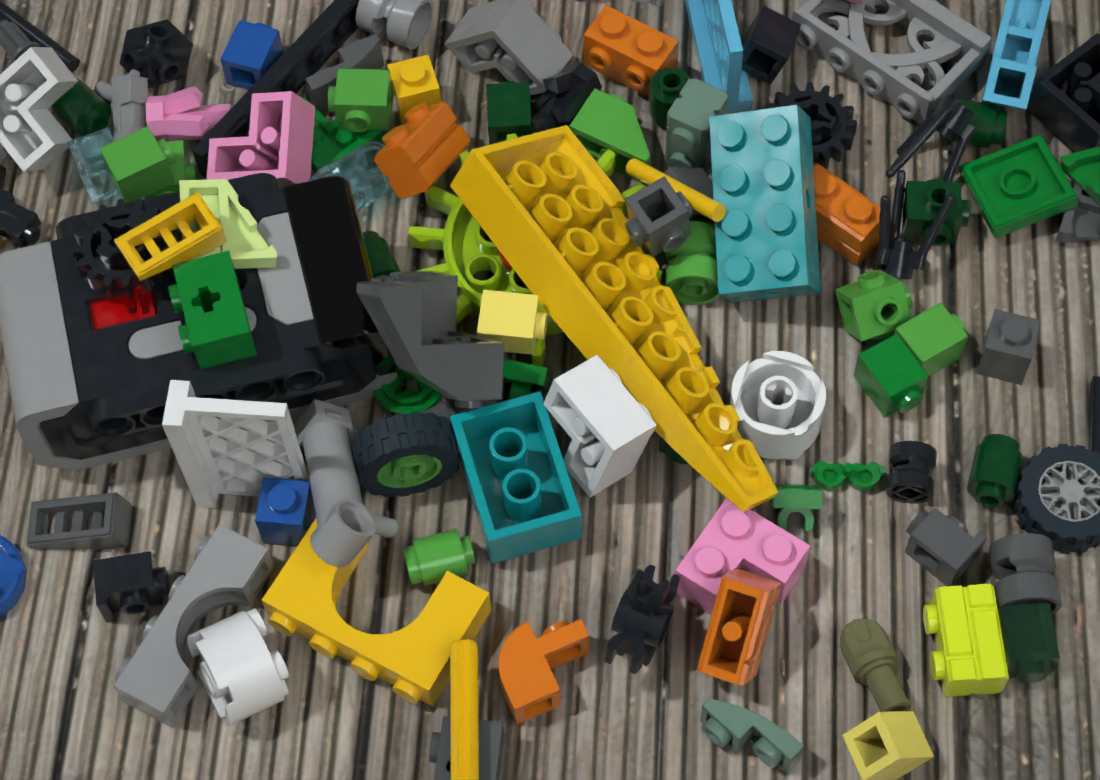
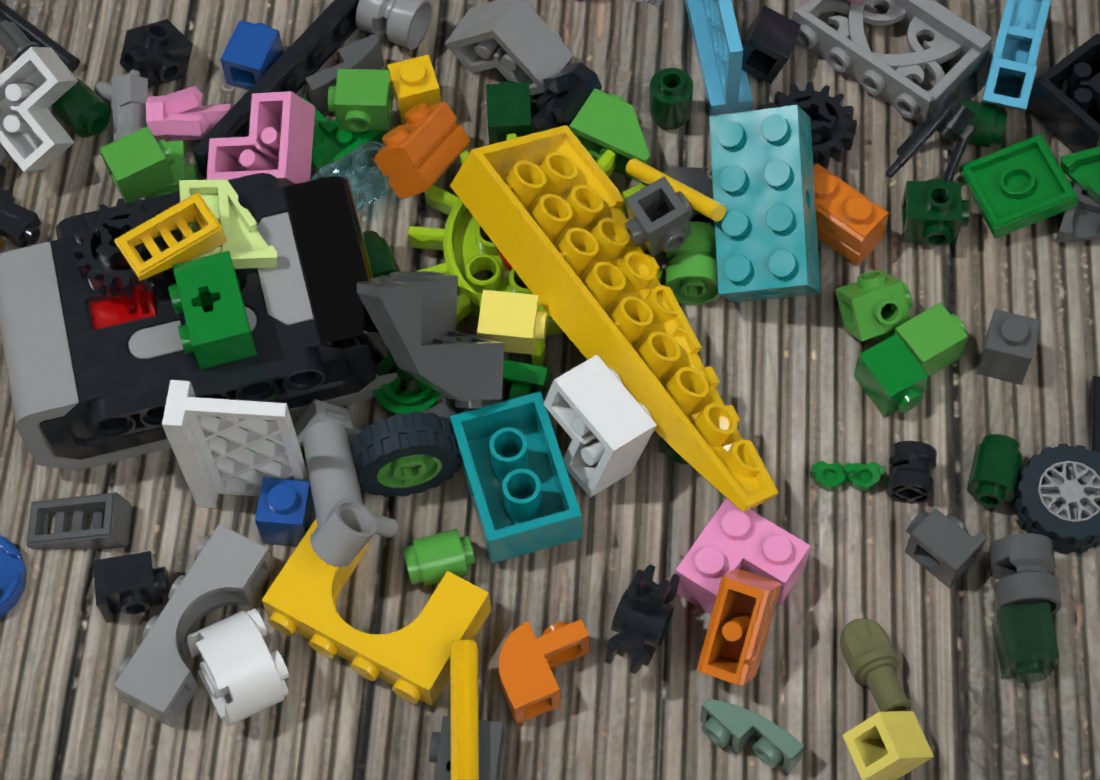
clear light blue brick [67,127,120,204] -> none
orange brick [583,5,679,97] -> none
sand green brick [665,78,728,174] -> none
white brick [730,351,826,460] -> none
green tile [770,484,822,531] -> none
black plant [876,170,954,279] -> none
neon yellow brick [923,584,1009,697] -> none

